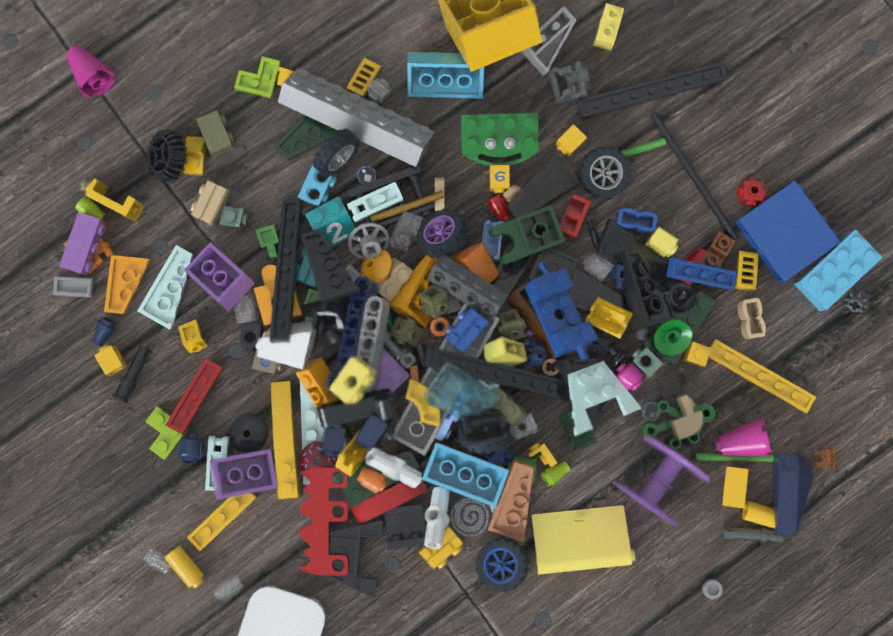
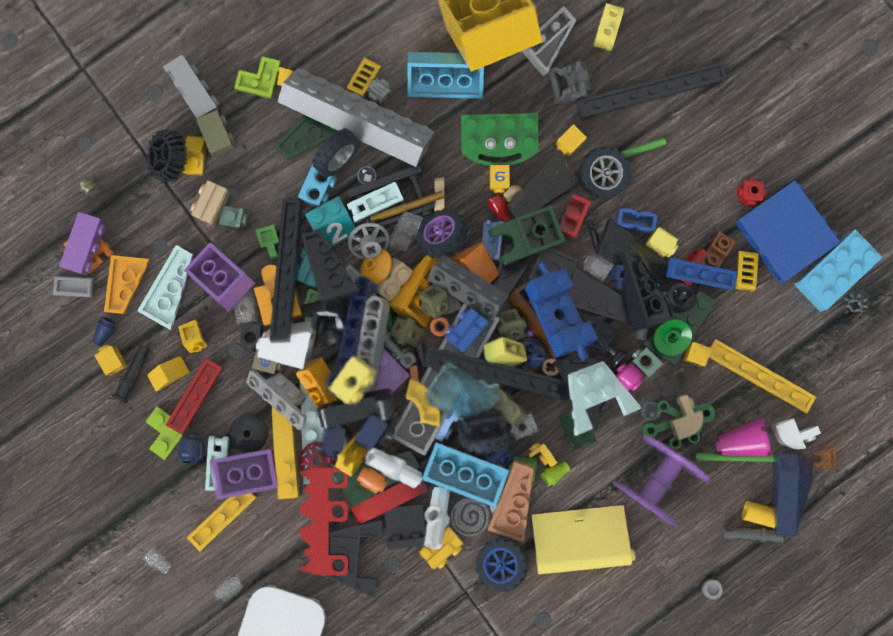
dark pink cone [66,46,115,98] -> none
lime cone [75,196,105,220] -> none
yellow panel [85,178,145,222] -> none
yellow brick [165,546,205,589] -> none
yellow hinge [585,297,633,338] -> none
black piece [650,111,739,241] -> none
yellow hinge [722,466,748,508] -> none
tan brick [737,298,766,340] -> none
none -> yellow slope [147,356,190,392]
none -> light grey wedge [163,55,220,118]
none -> light grey bracket [246,369,307,430]
none -> white brick [771,419,821,449]

